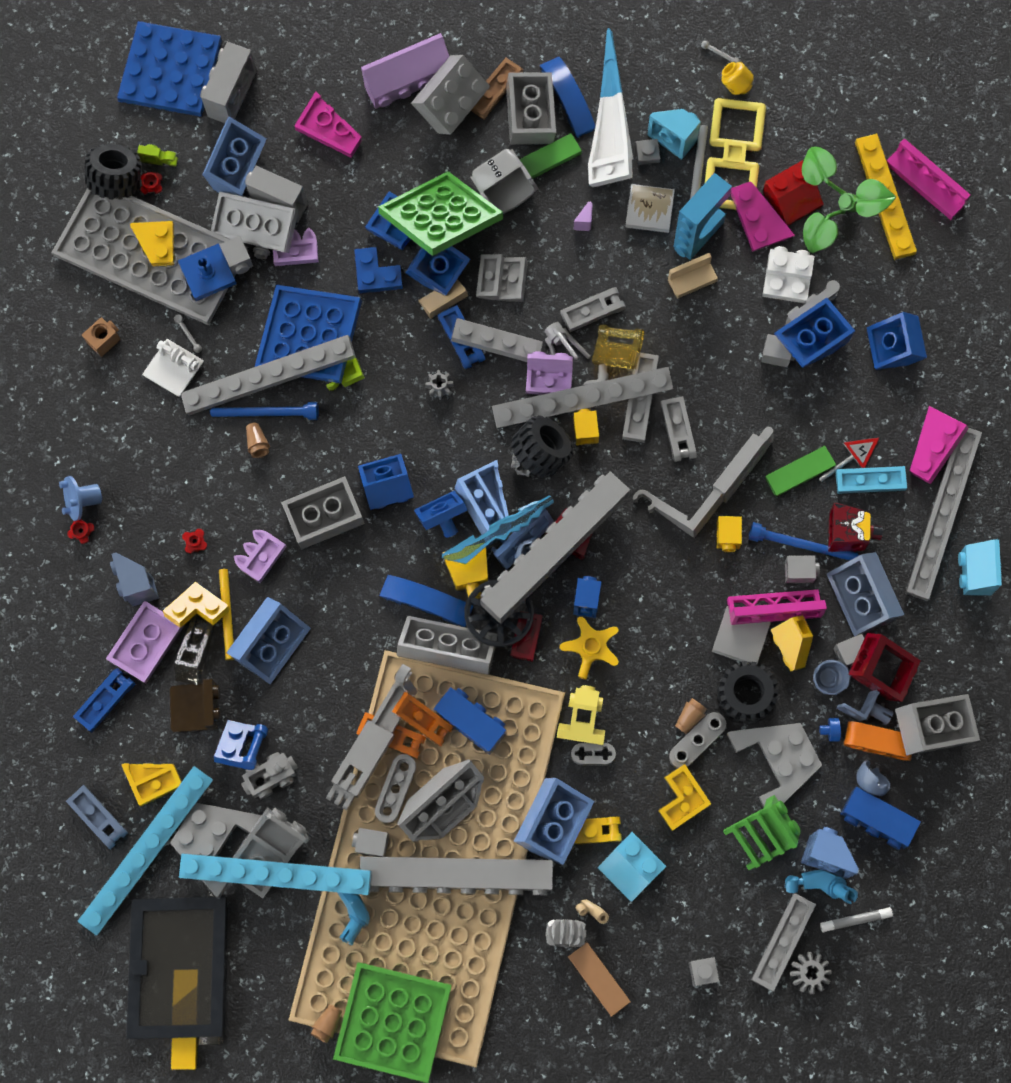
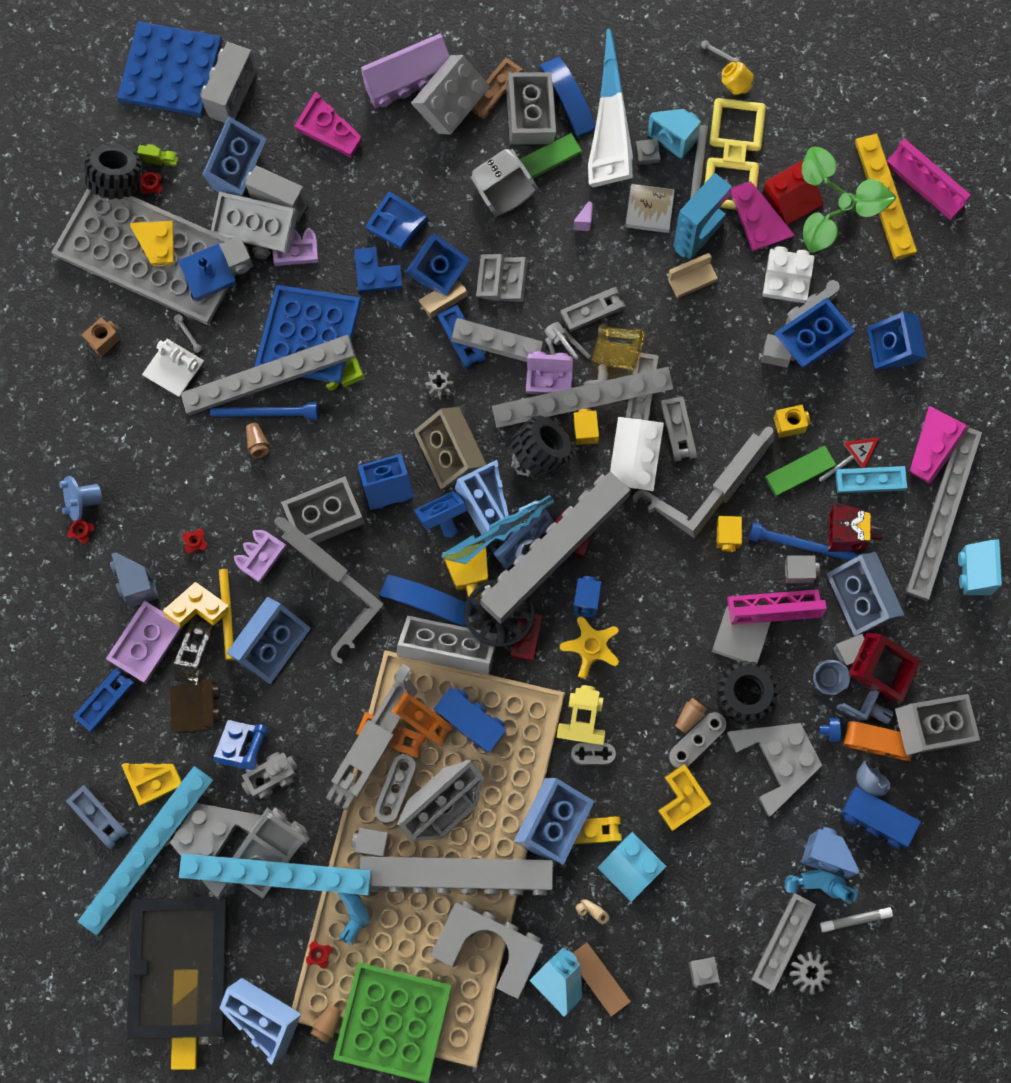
bright green plate [378,172,503,256] -> none
light grey gear [546,919,586,947] -> none
bright green plate [723,795,800,870] -> none
yellow slope [771,615,813,671] -> none
none -> light blue wedge [220,978,301,1065]
none -> light grey hinge [275,517,383,663]
none -> red plate [305,941,332,969]
none -> dark tan slope [414,407,486,490]
none -> light grey arch [430,901,543,999]
none -> medium azure slope [530,947,582,1016]
none -> white slope [610,417,664,491]
none -> yellow brick [774,405,810,438]

